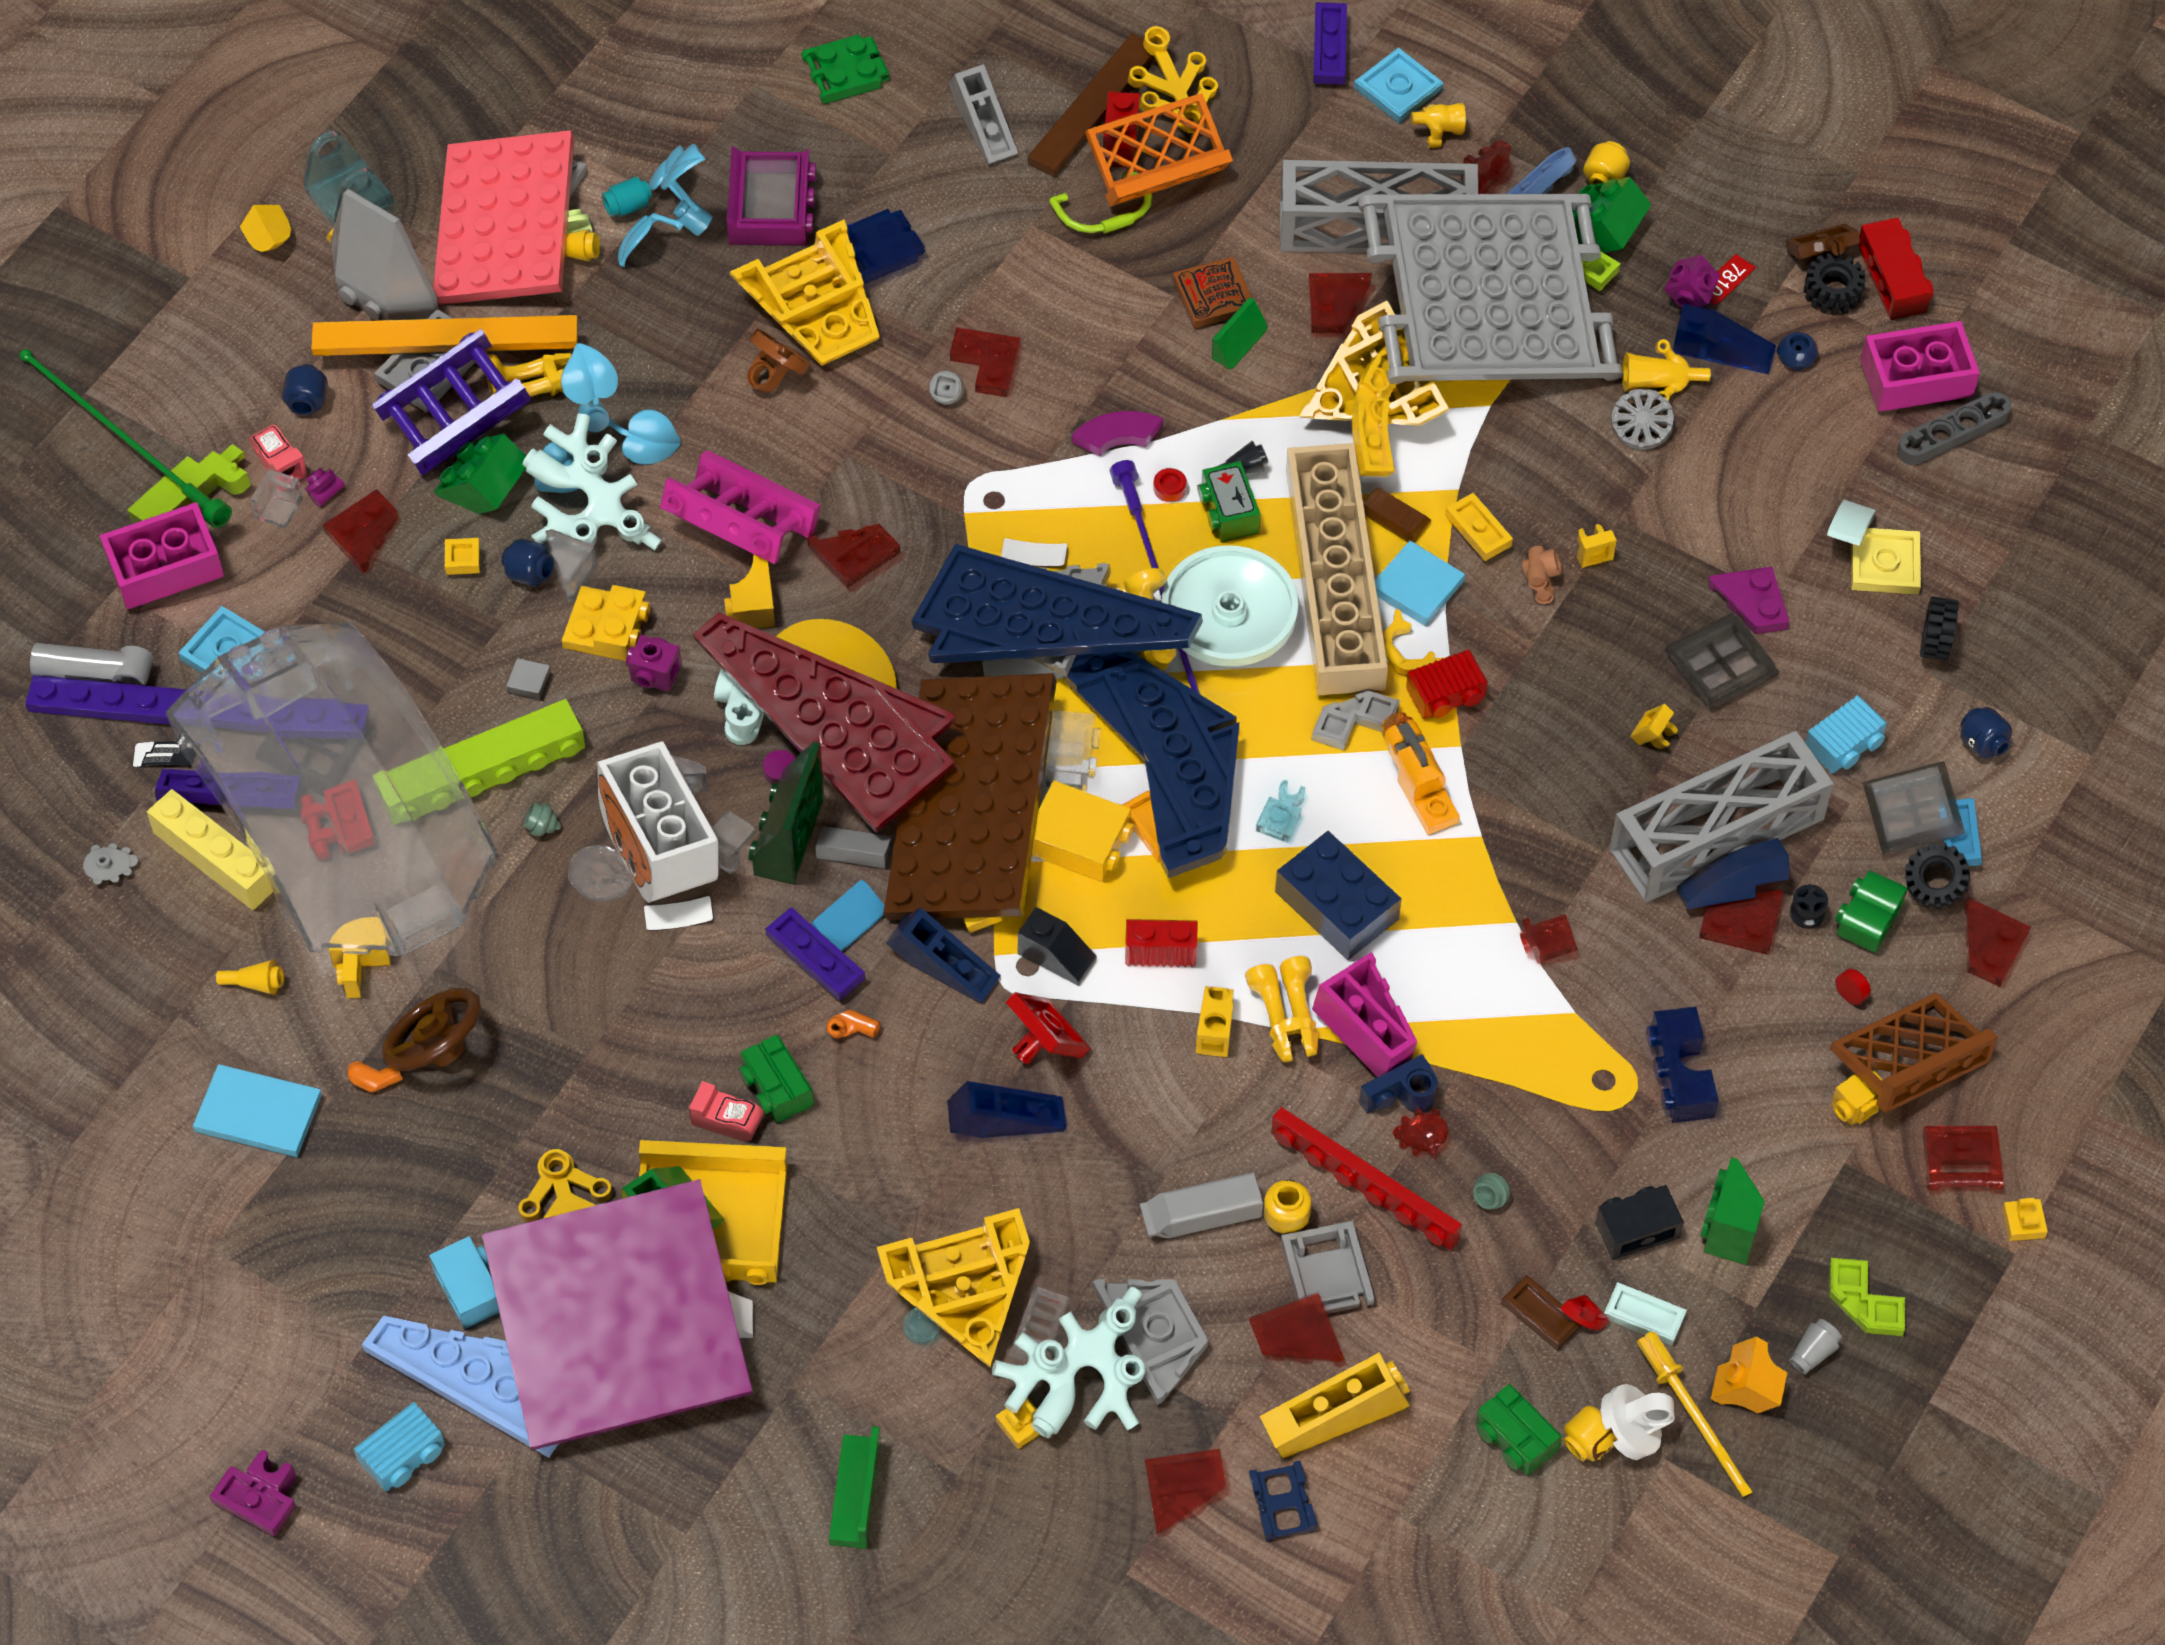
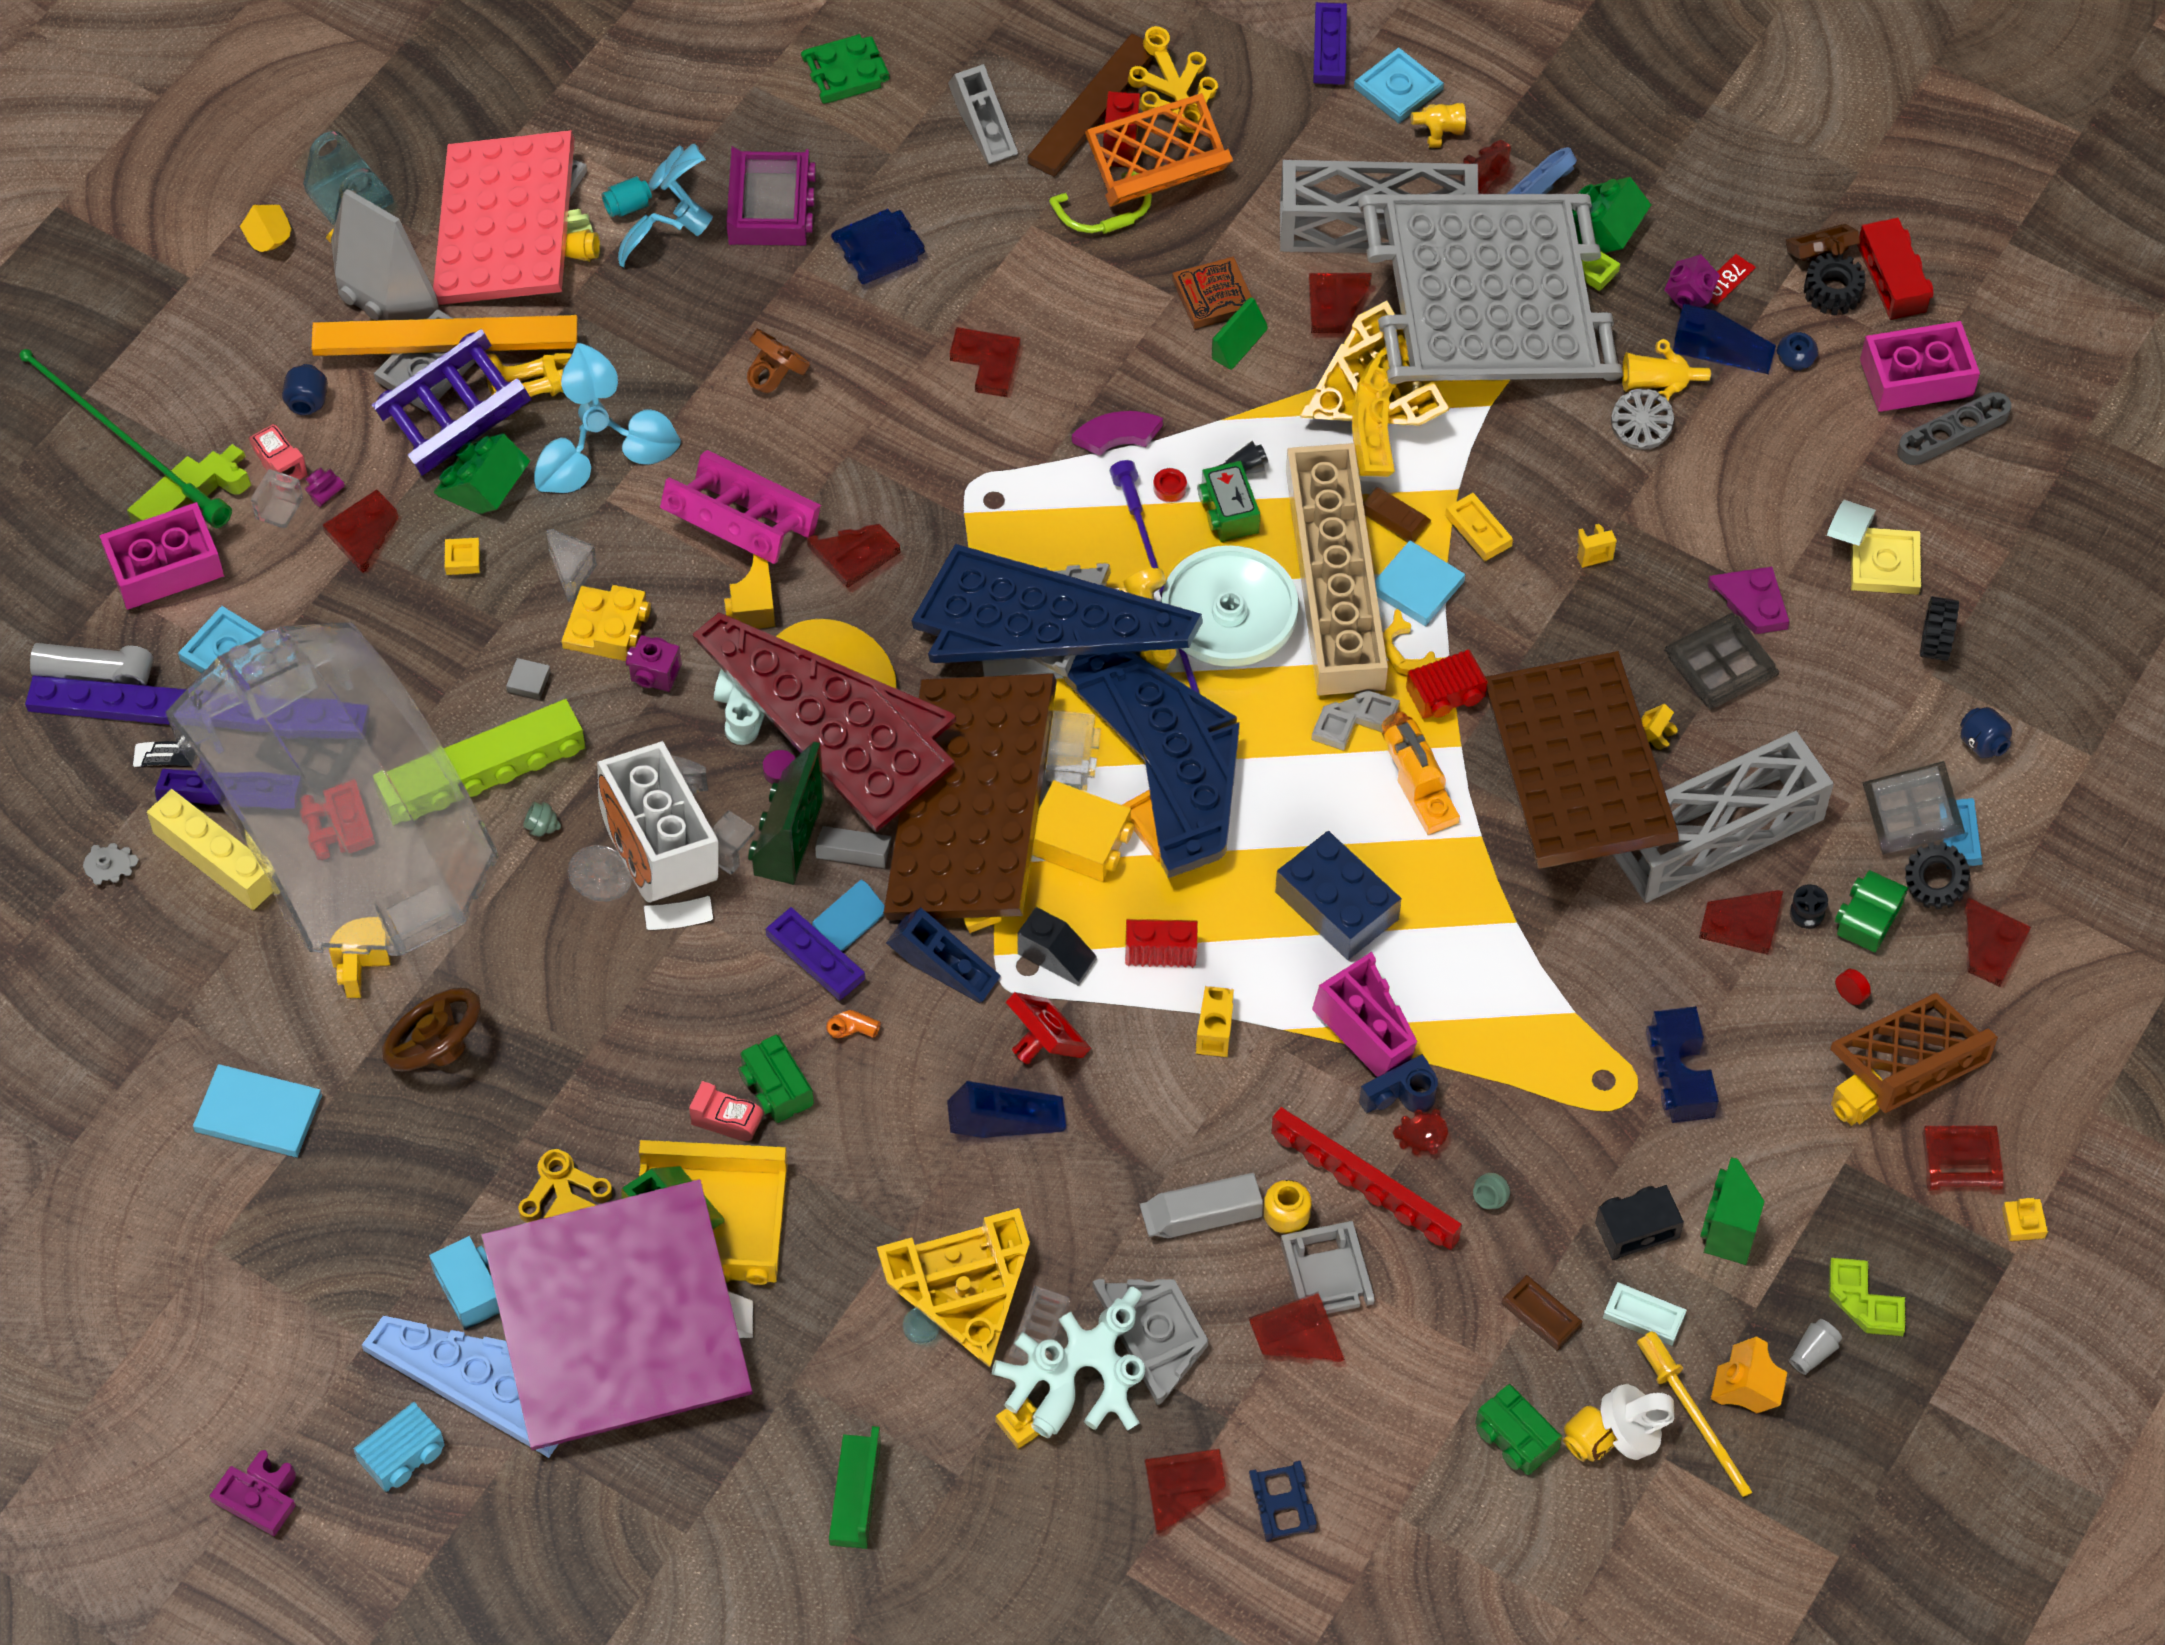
yellow cone [216,959,284,995] -> none
orange arm [347,1061,403,1093] -> none
dark blue head [501,538,555,586] -> none
light aqua plant [522,414,662,551] -> none
yellow wedge [730,219,880,366] -> none
light grey tile [930,371,964,405] -> none
white sticker [1001,538,1067,566] -> none
yellow piece [1245,956,1319,1063] -> none
clear light blue plate [1256,780,1305,843] -> none
yellow slope [1260,1352,1410,1459] -> none
clear red bracket [1519,914,1578,964] -> none
nougat plate [1522,546,1562,604] -> none
red tile [1560,1295,1610,1330] -> none
yellow head [1583,141,1630,185] -> none
dark blue slope [1677,838,1789,909] -> none
medium azure brick [1805,695,1887,774] -> none
none -> reddish brown plate [1485,651,1679,869]

